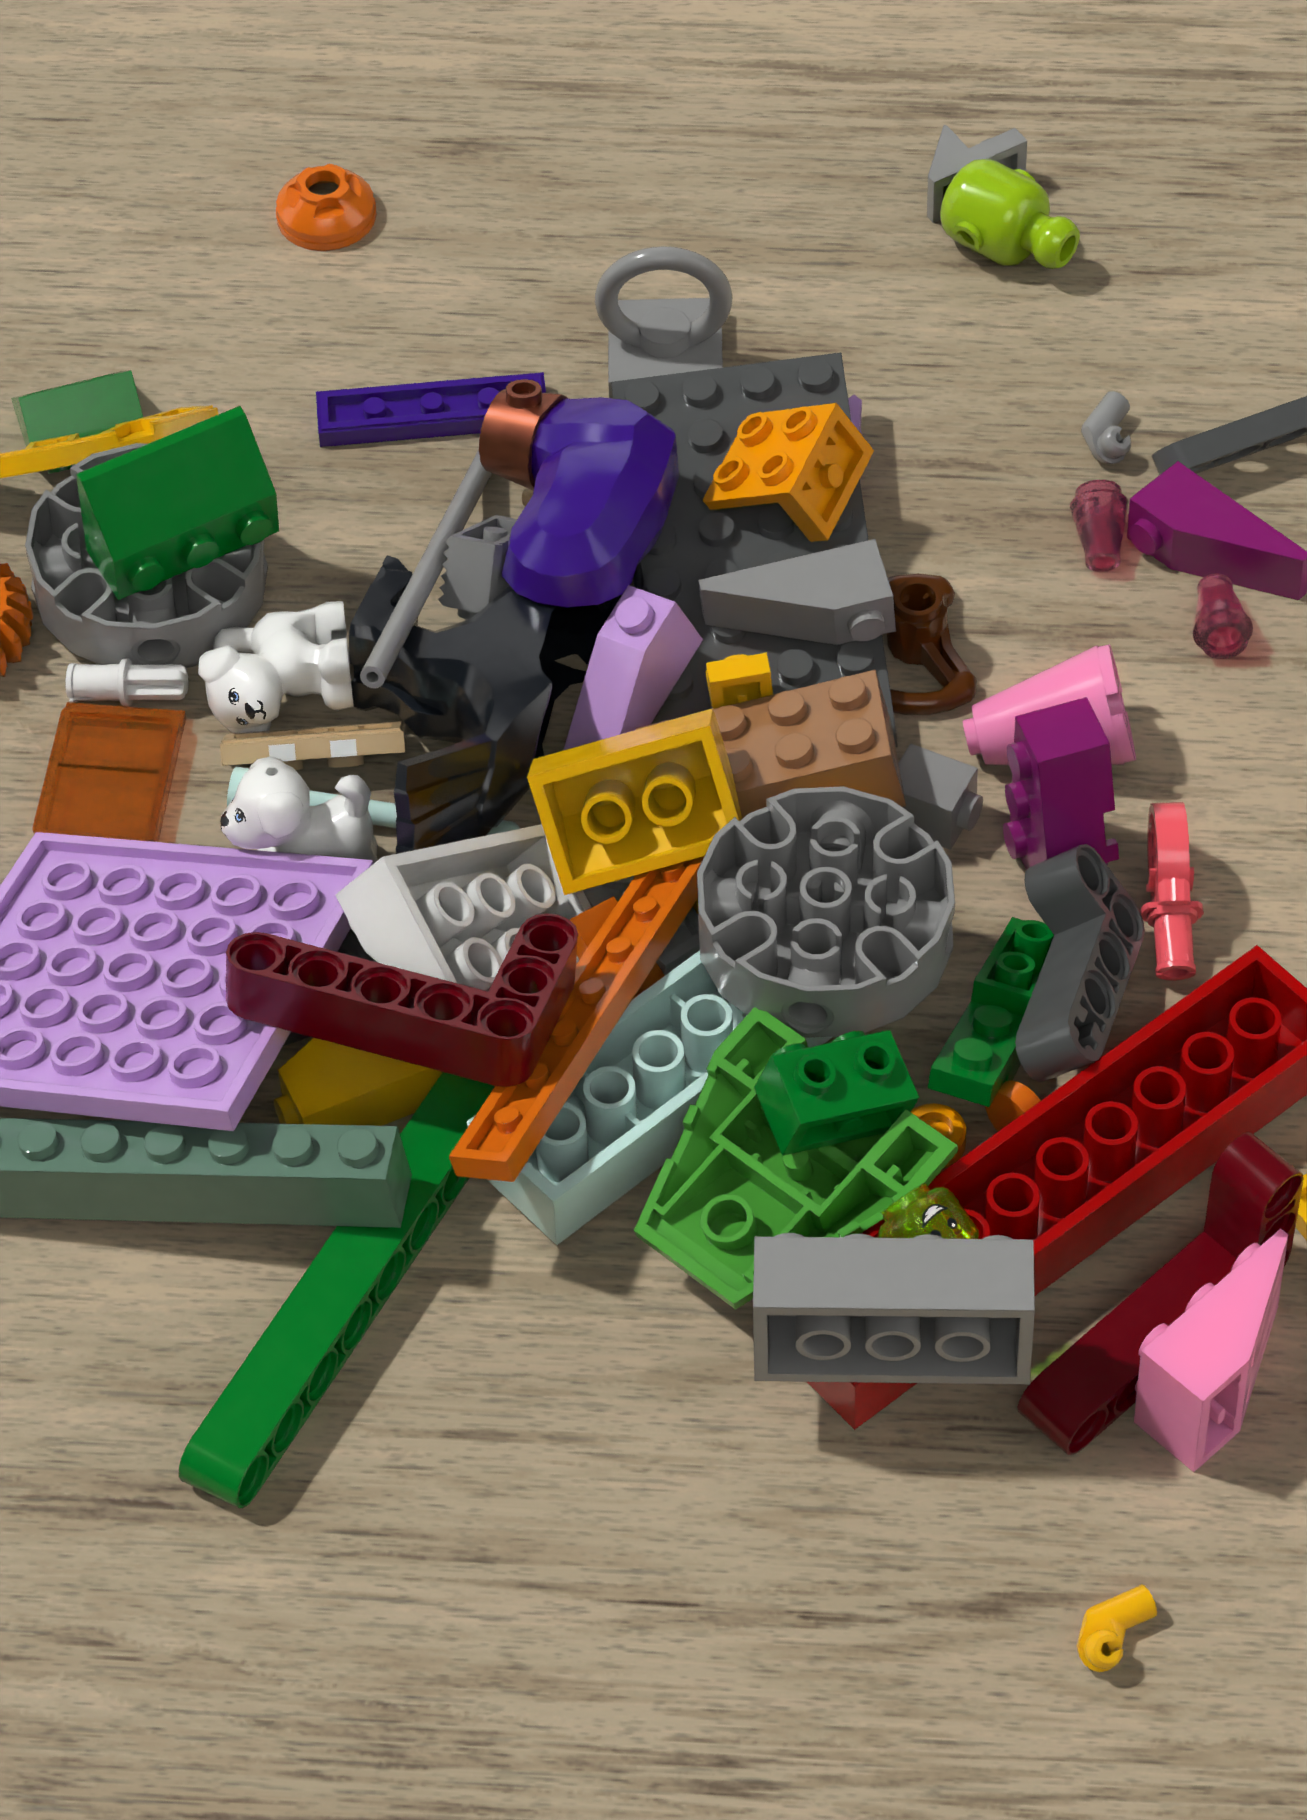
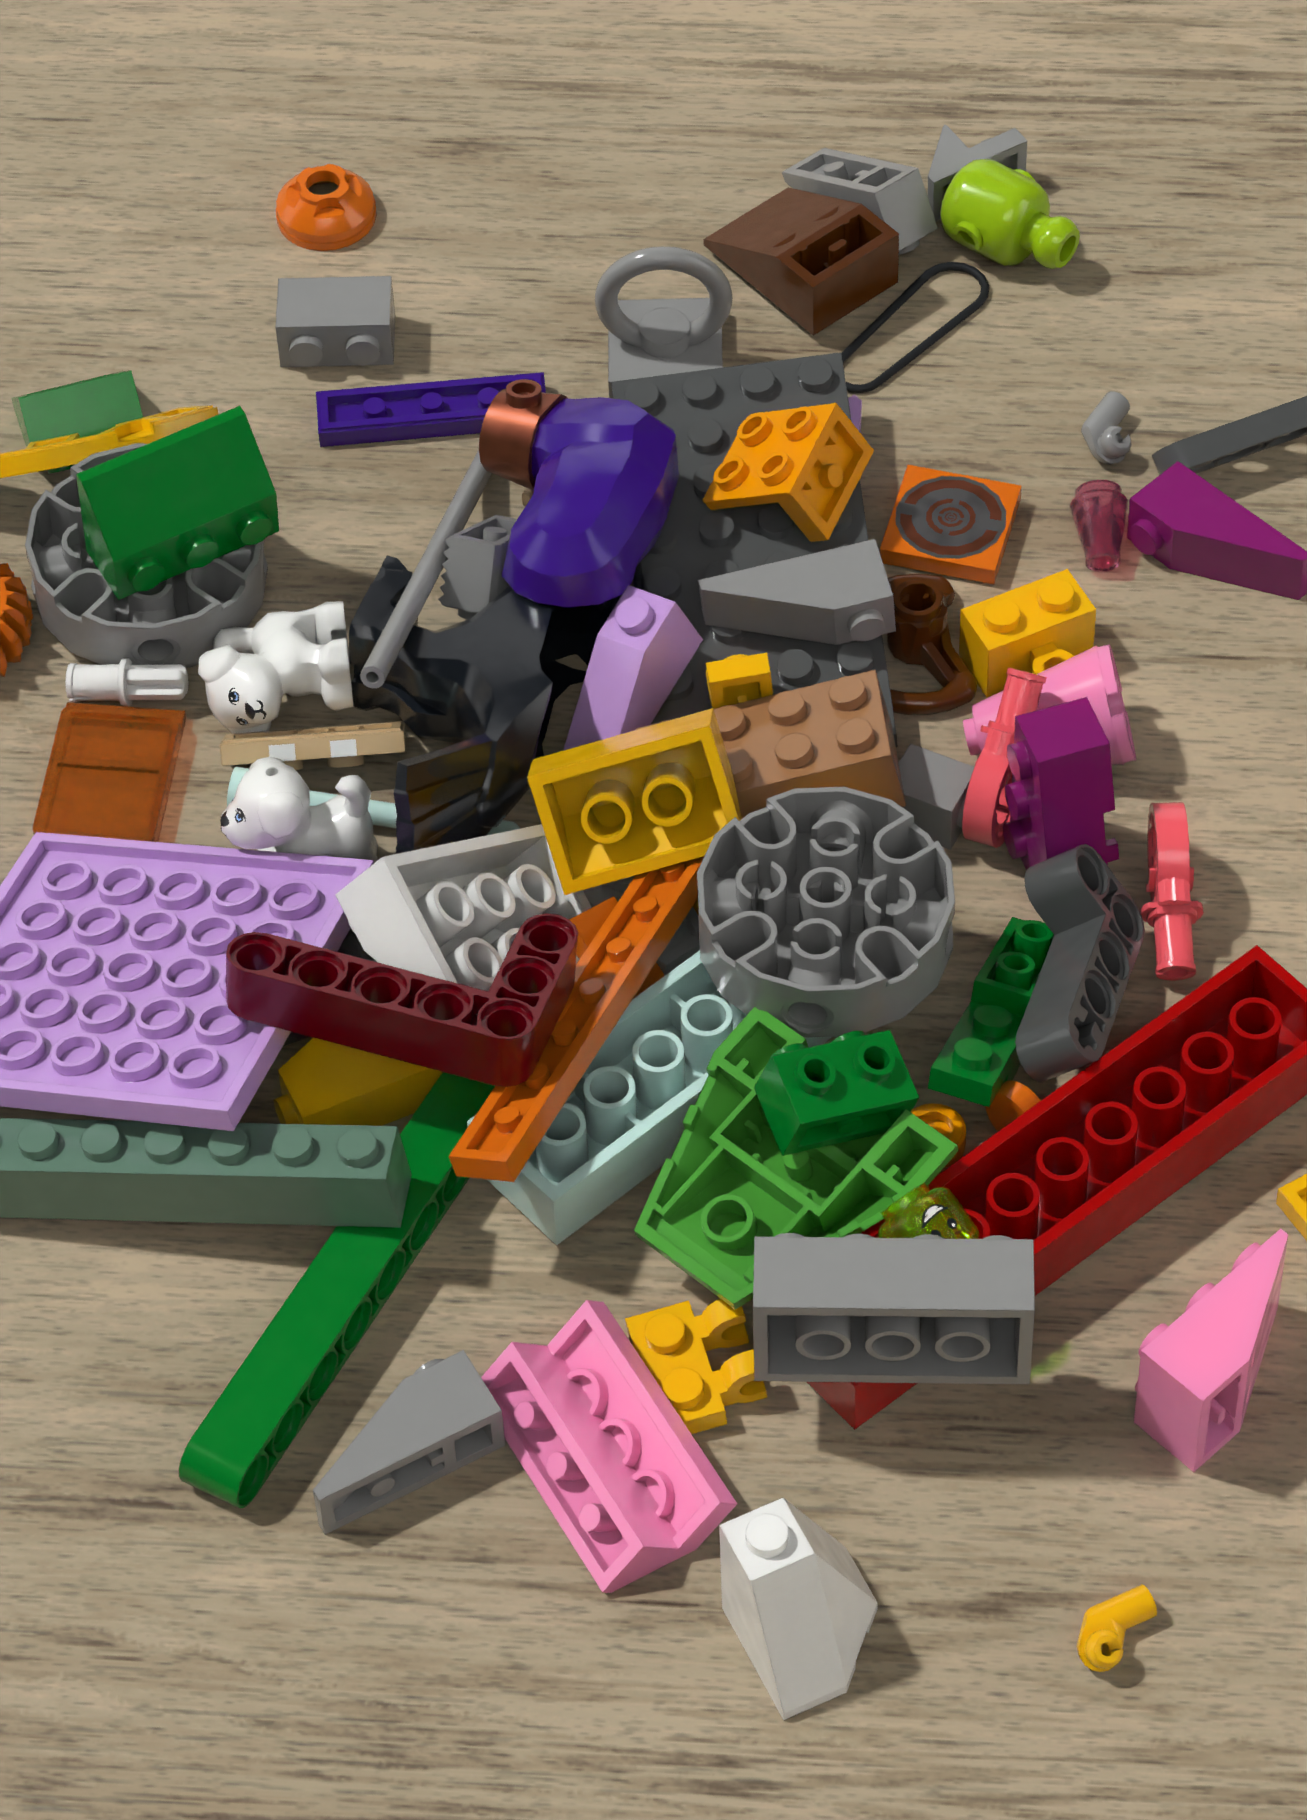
dark red beam [1017,1132,1304,1455] -> none
clear pink cone [1193,573,1253,659] -> none
none -> light grey brick [275,276,396,367]
none -> light grey slope [313,1350,505,1535]
none -> bright pink slope [481,1300,737,1593]
none -> yellow plate [625,1299,768,1434]
none -> reddish brown slope [703,187,899,336]
none -> white slope [719,1498,877,1720]
none -> light grey slope [782,148,938,255]
none -> black piece [842,262,989,393]
none -> tile [880,465,1022,584]
none -> yellow brick [959,569,1096,698]
none -> coral pin [962,667,1047,848]

